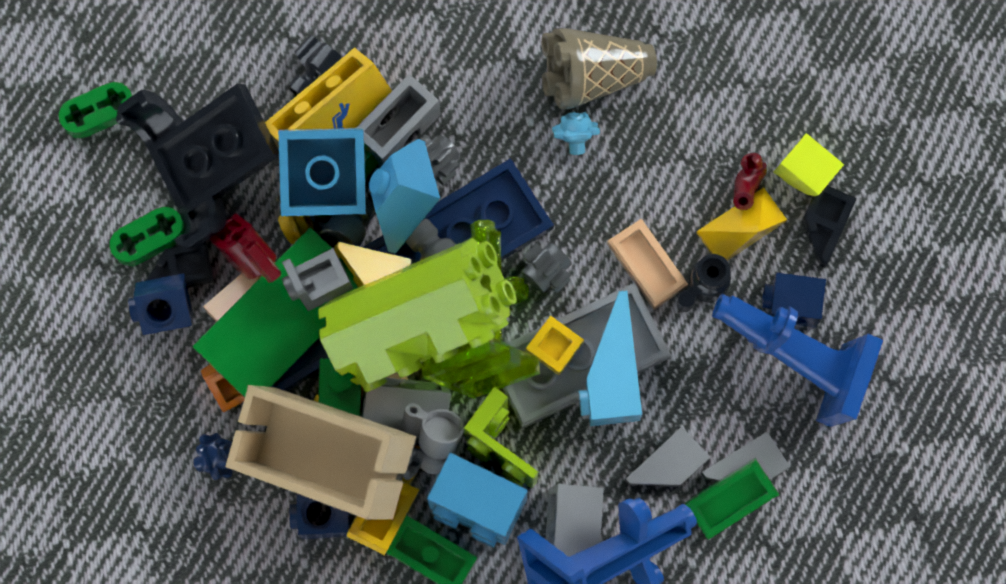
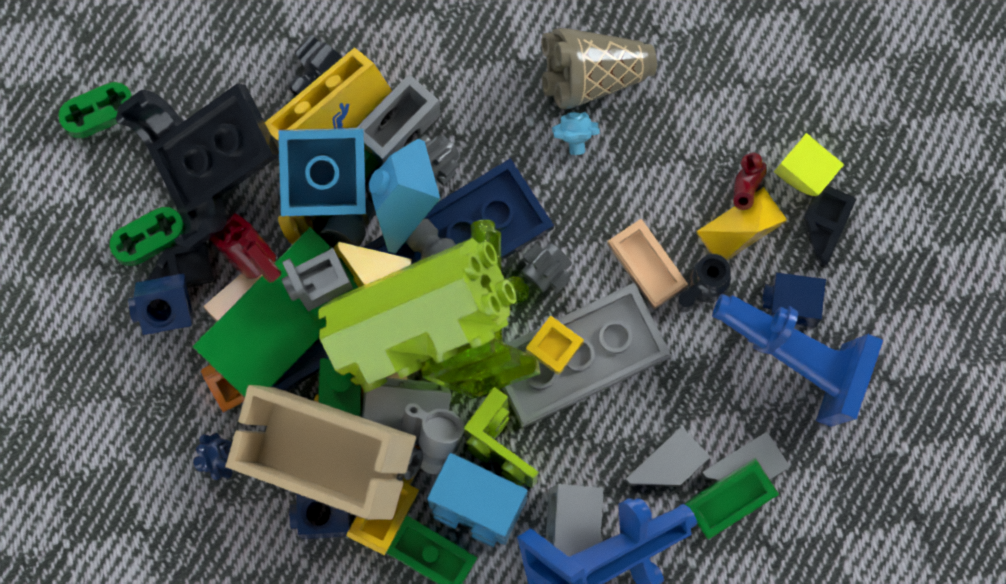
medium azure slope [579,291,642,426] -> none

